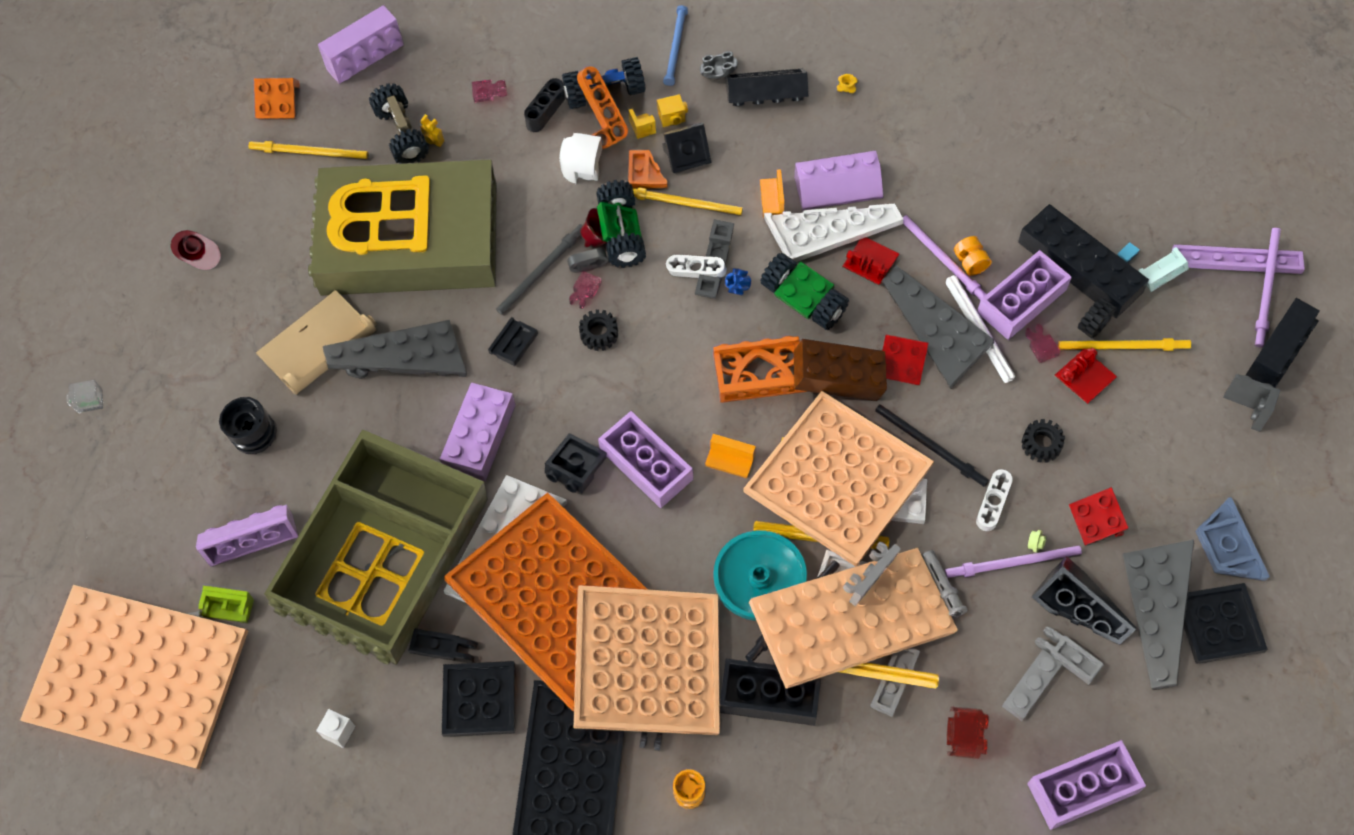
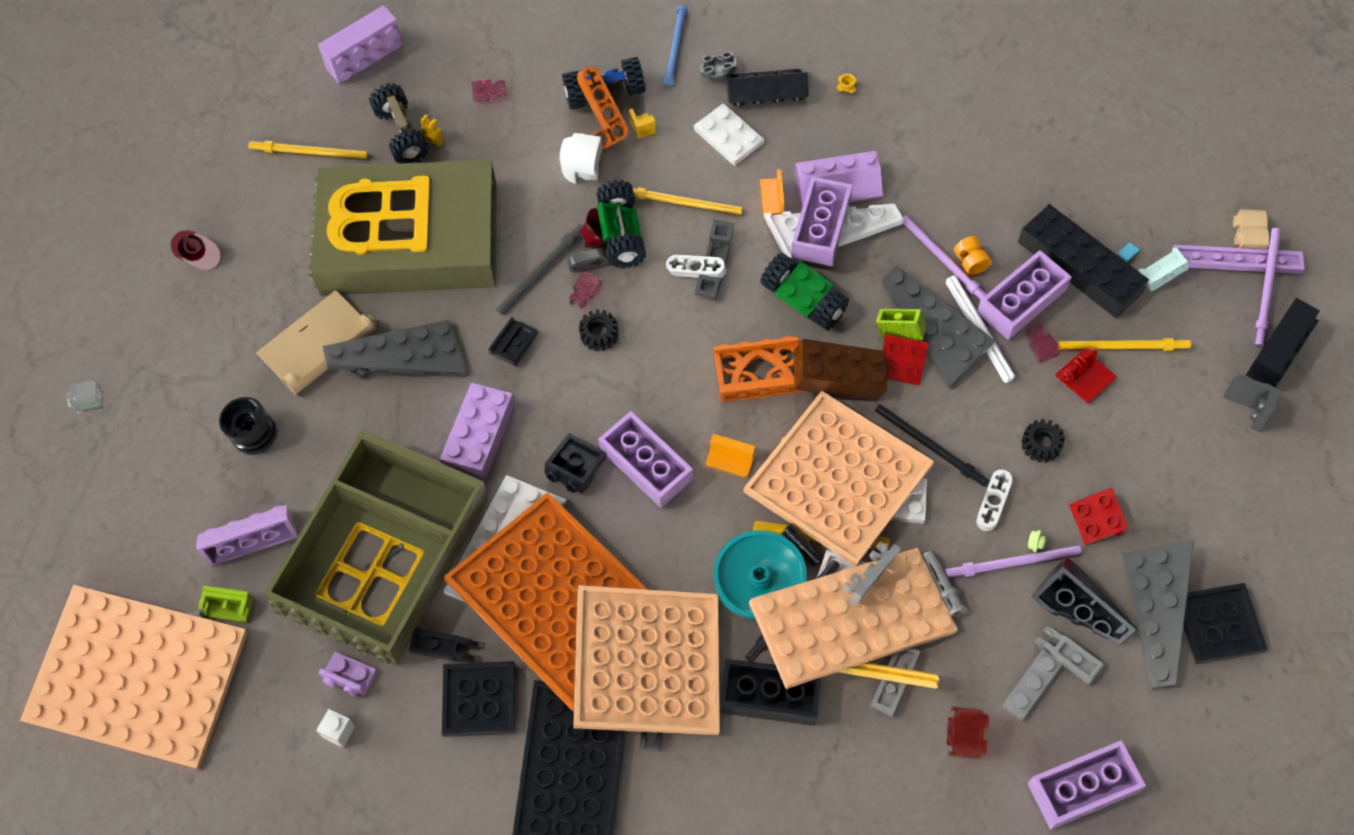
orange bracket [254,78,300,119] -> none
black beam [524,78,565,132] -> none
orange wing [628,150,668,188] -> none
yellow brick [657,94,688,127] -> none
black bracket [662,123,712,174] -> none
light orange wheel [673,769,705,809] -> none
blue gear [725,268,751,295] -> none
red hinge [842,237,899,285] -> none
black tyre [1077,297,1116,339] -> none
sand blue wing [1195,497,1270,581] -> none
none -> lavender bracket [318,652,378,697]
none -> white plate [694,103,764,166]
none -> black pin [781,523,824,566]
none -> lavender brick [791,177,852,266]
none -> lime brick [876,309,927,341]
none -> tan brick [1233,209,1269,250]

